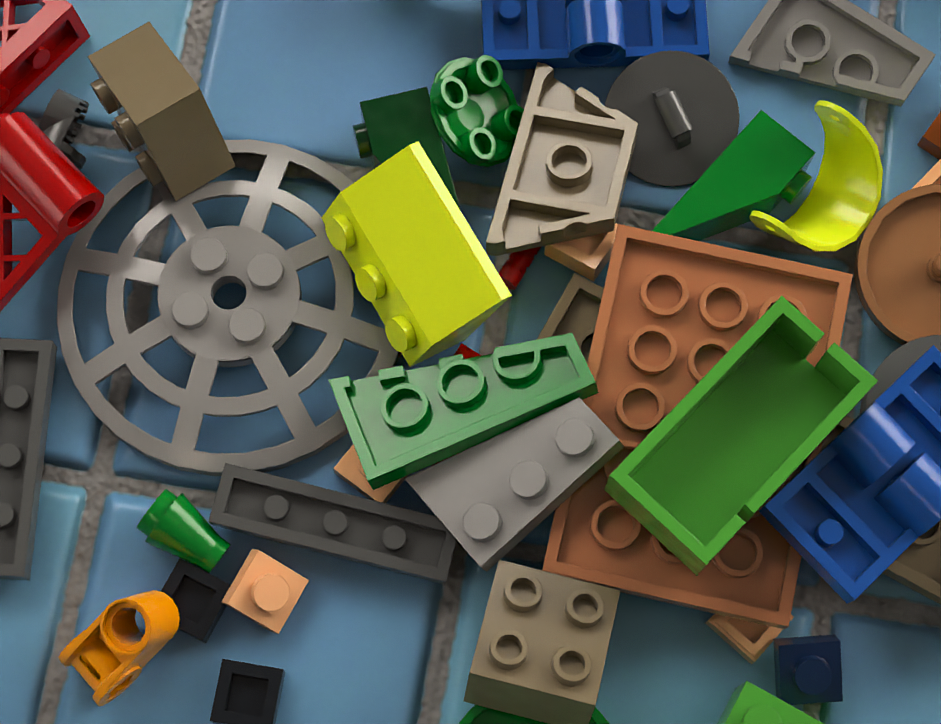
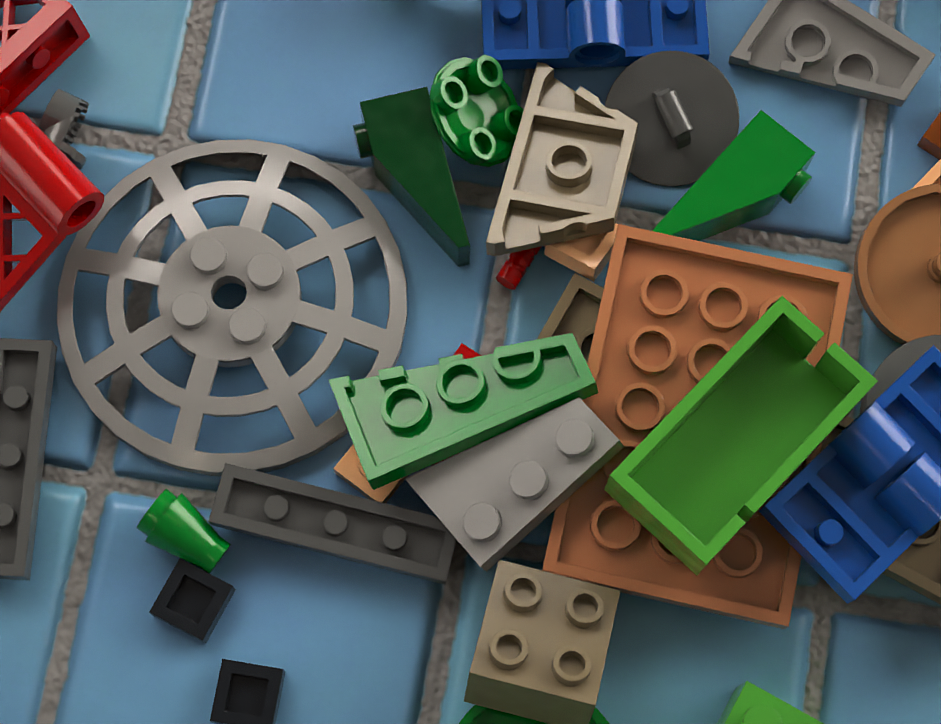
light orange piece [58,590,180,706] -> none
dark tan brick [87,22,236,201] -> none
light nougat plate [221,549,309,634] -> none
neon yellow slope [321,141,512,367] -> none
light nougat tile [705,614,794,664] -> none
neon yellow piece [749,100,883,251] -> none
dark blue plate [773,634,843,705] -> none

